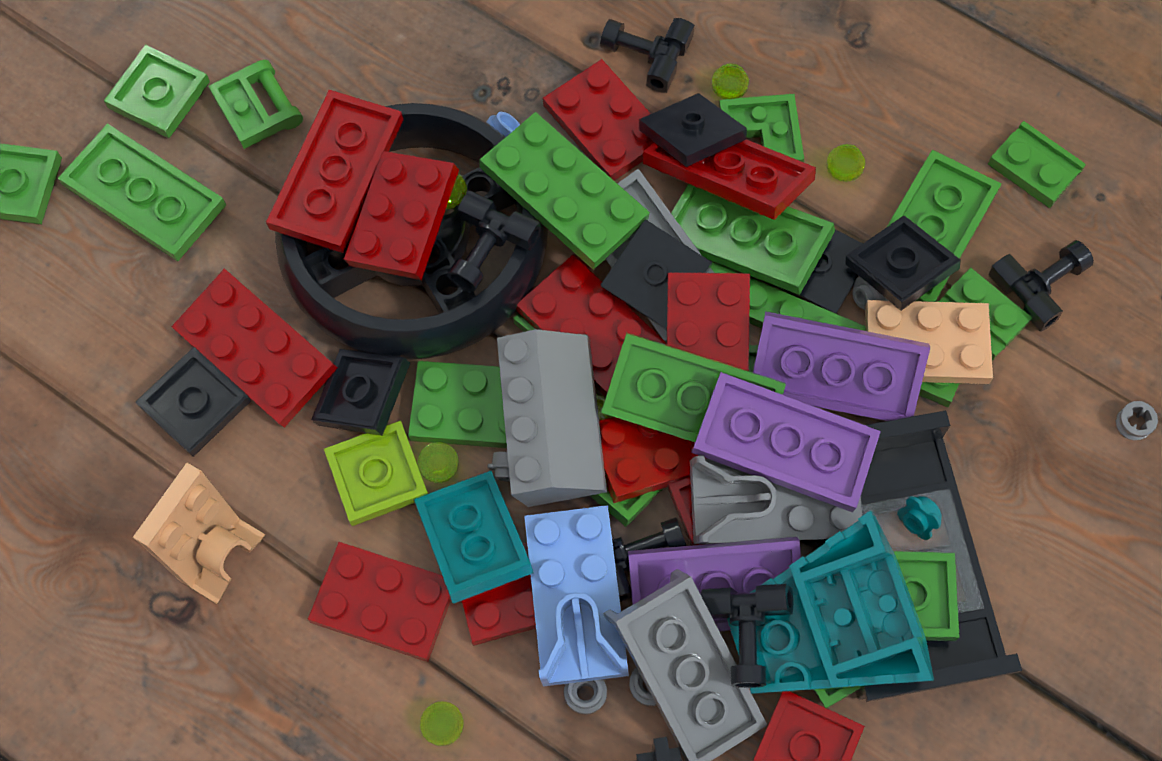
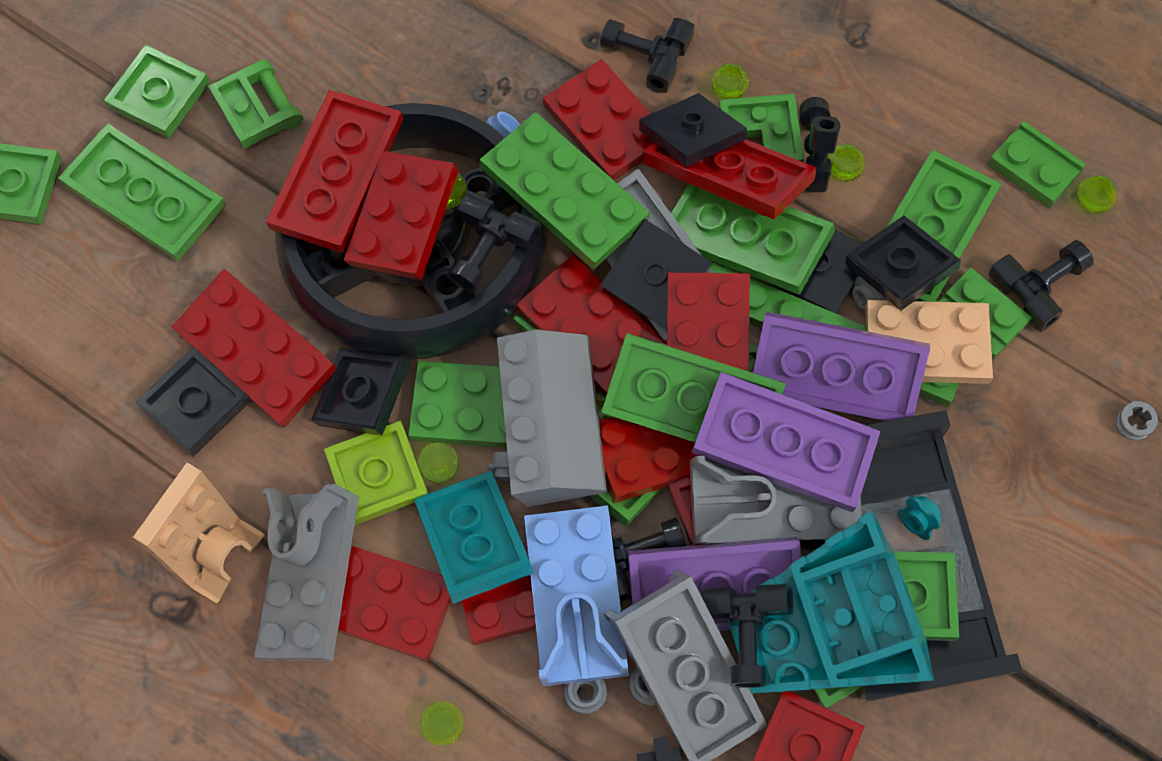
none -> light grey plate [254,484,359,662]
none -> black bar [799,97,841,192]
none -> clear neon green plate [1076,176,1117,214]

